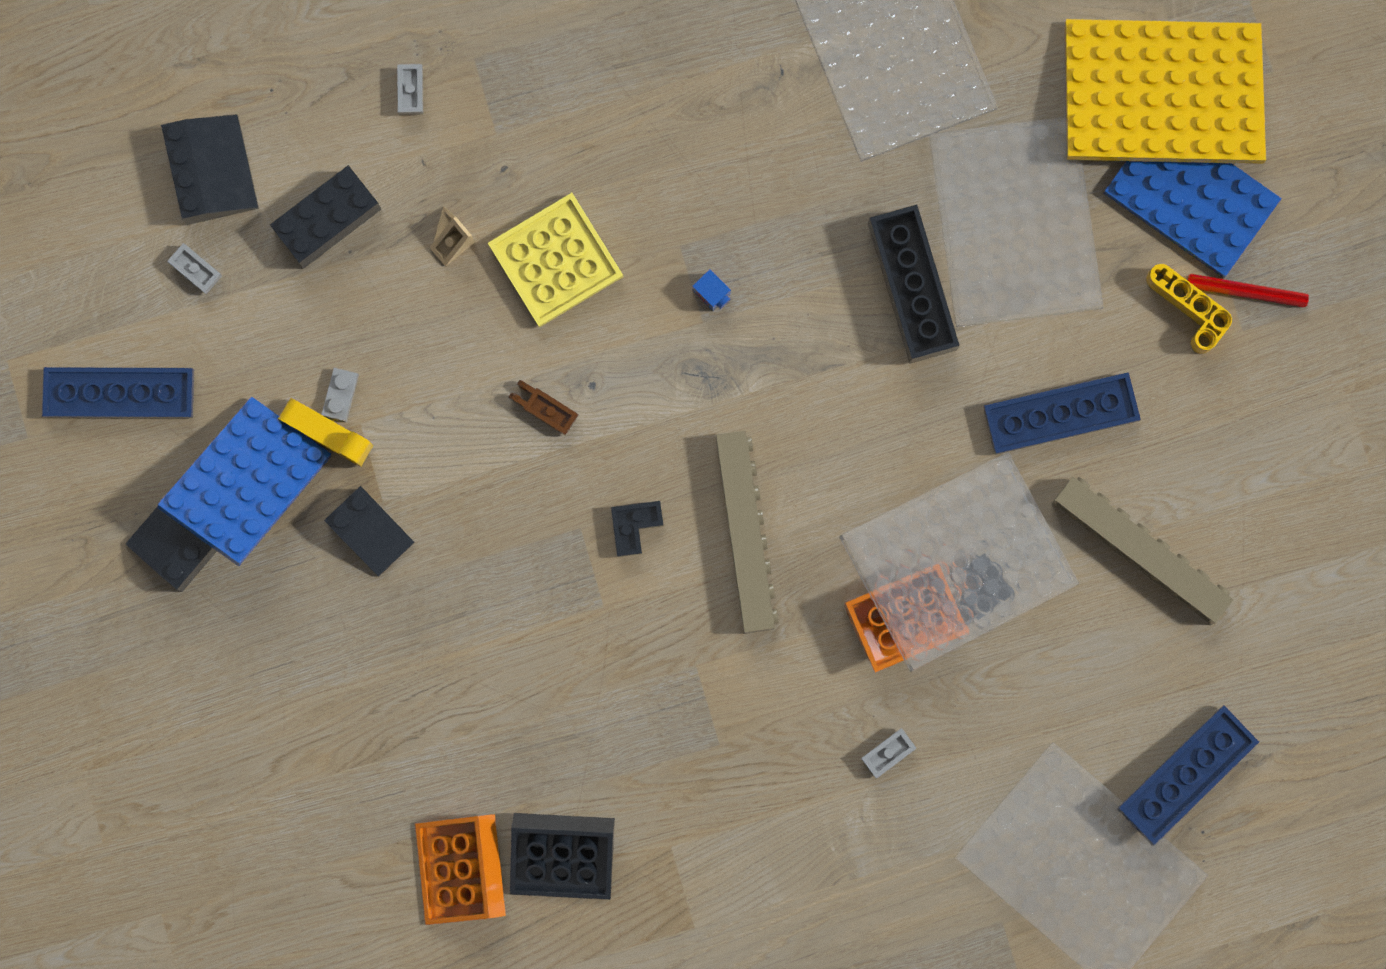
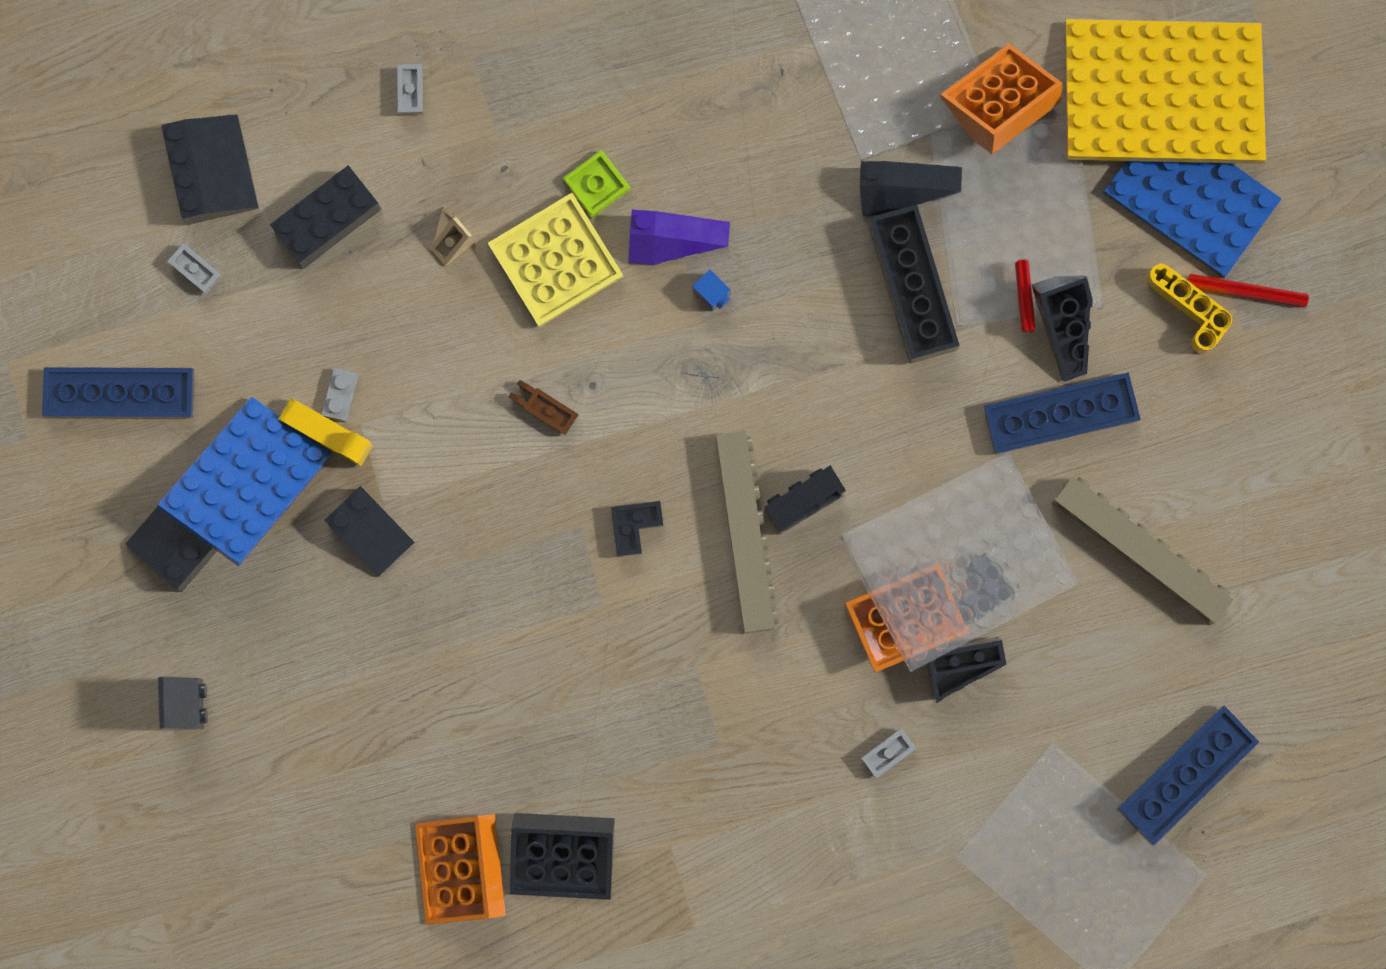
none -> black slope [158,677,208,731]
none -> lime tile [562,150,631,218]
none -> dark purple wedge [628,209,730,266]
none -> black wedge [765,465,846,534]
none -> black wedge [860,161,962,216]
none -> black wedge [924,637,1007,703]
none -> orange slope [940,44,1063,154]
none -> red axle [1015,259,1036,333]
none -> black wedge [1032,275,1093,382]

